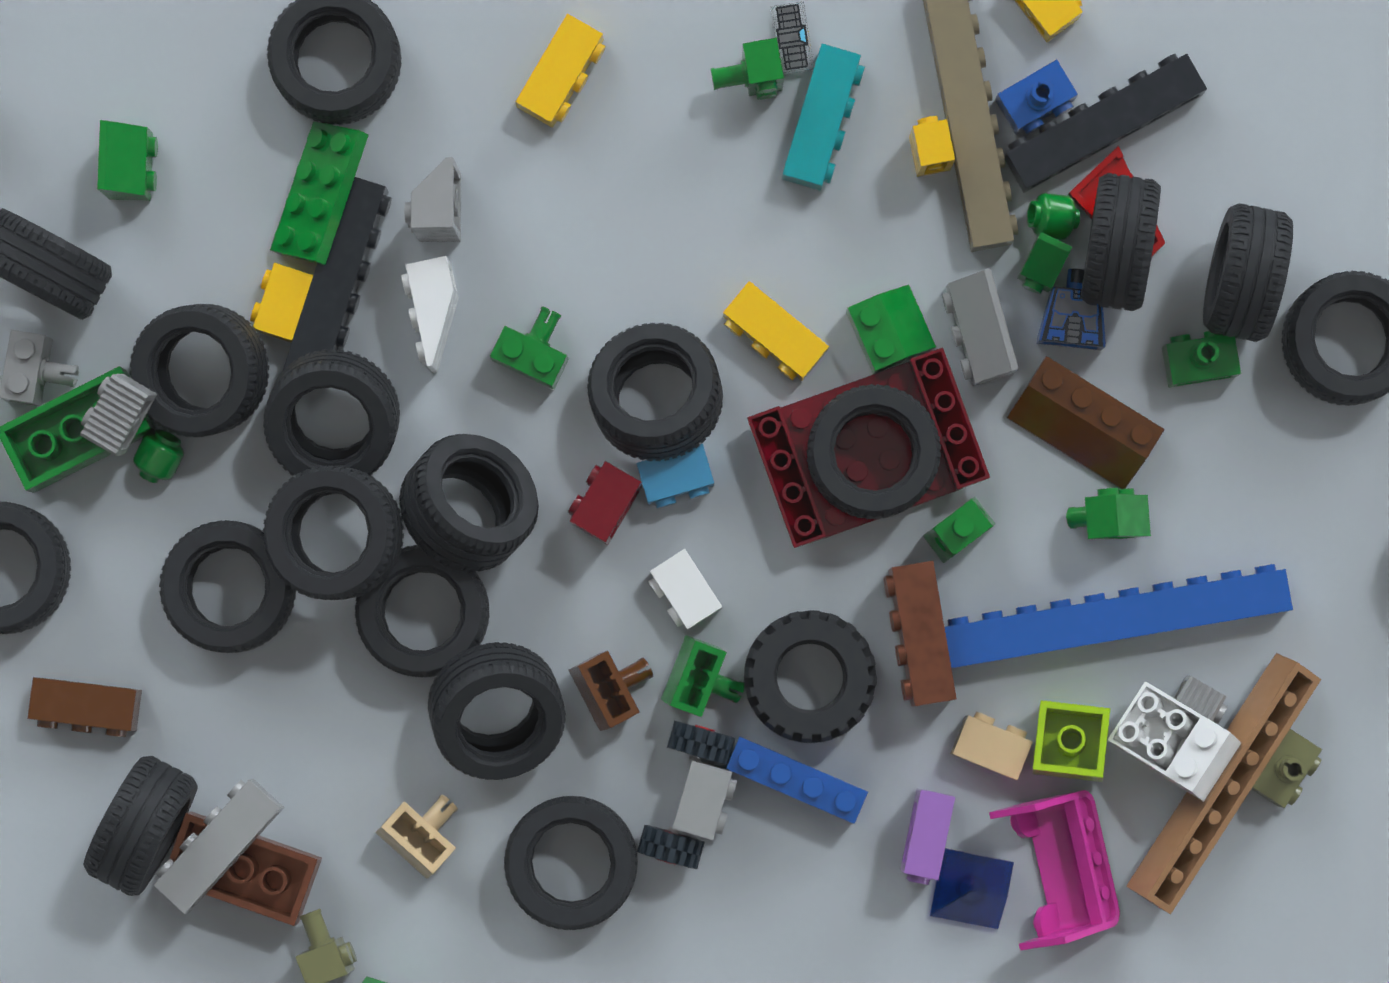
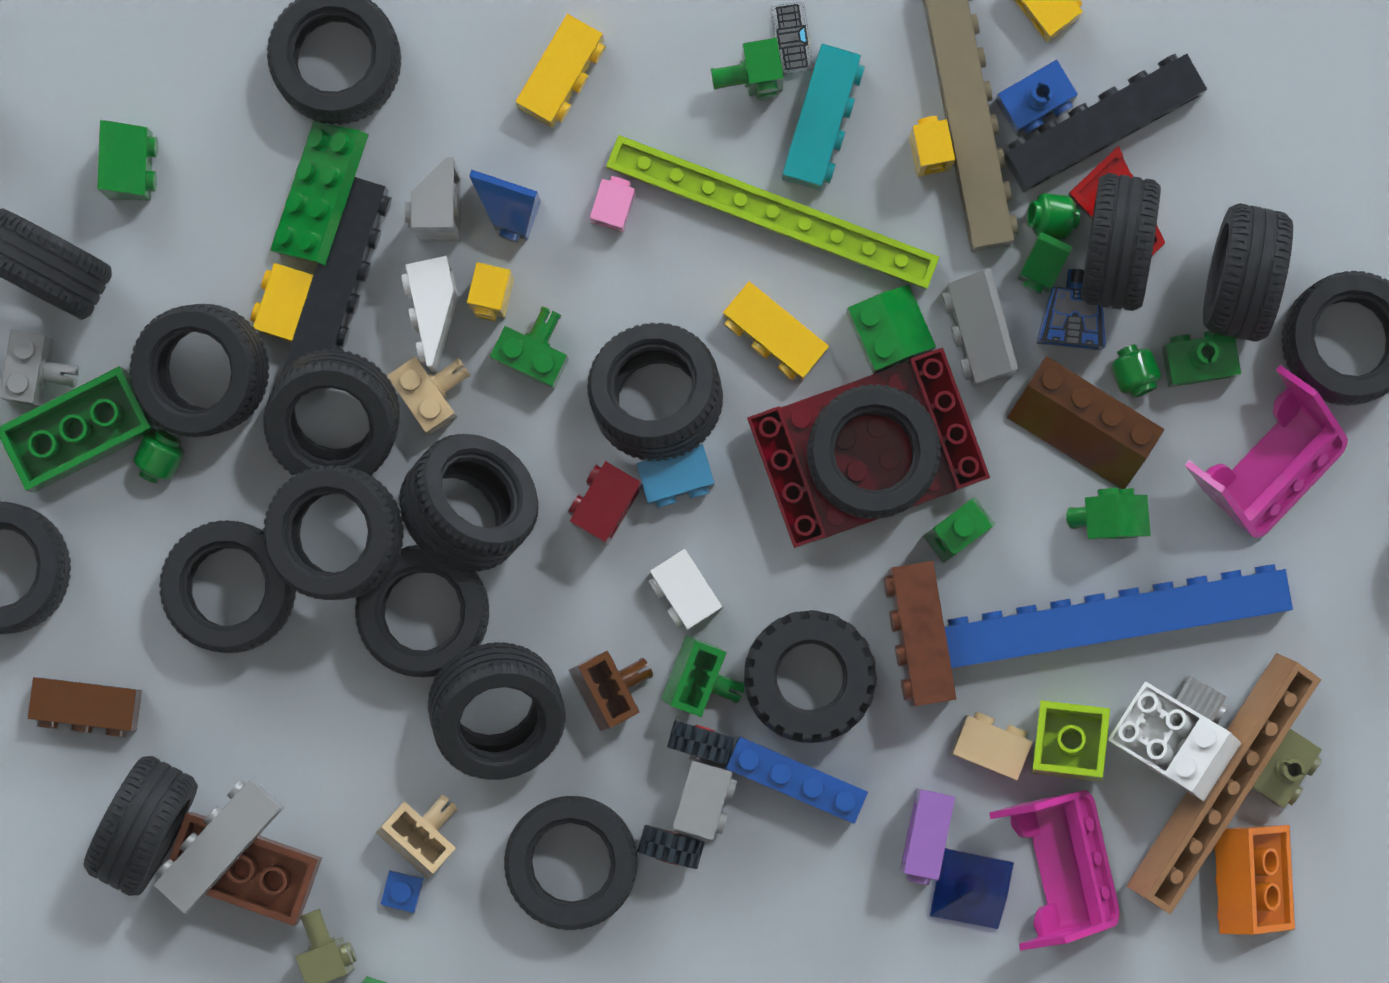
light grey brick [80,373,157,456] -> none
none -> blue plate [381,870,424,913]
none -> tan brick [387,356,471,436]
none -> yellow brick [467,262,514,322]
none -> blue slope [469,169,541,242]
none -> bright pink brick [590,176,636,233]
none -> lime plate [606,135,939,290]
none -> green head [1111,344,1161,398]
none -> dark pink windscreen [1185,365,1348,538]
none -> orange slope [1214,825,1295,935]

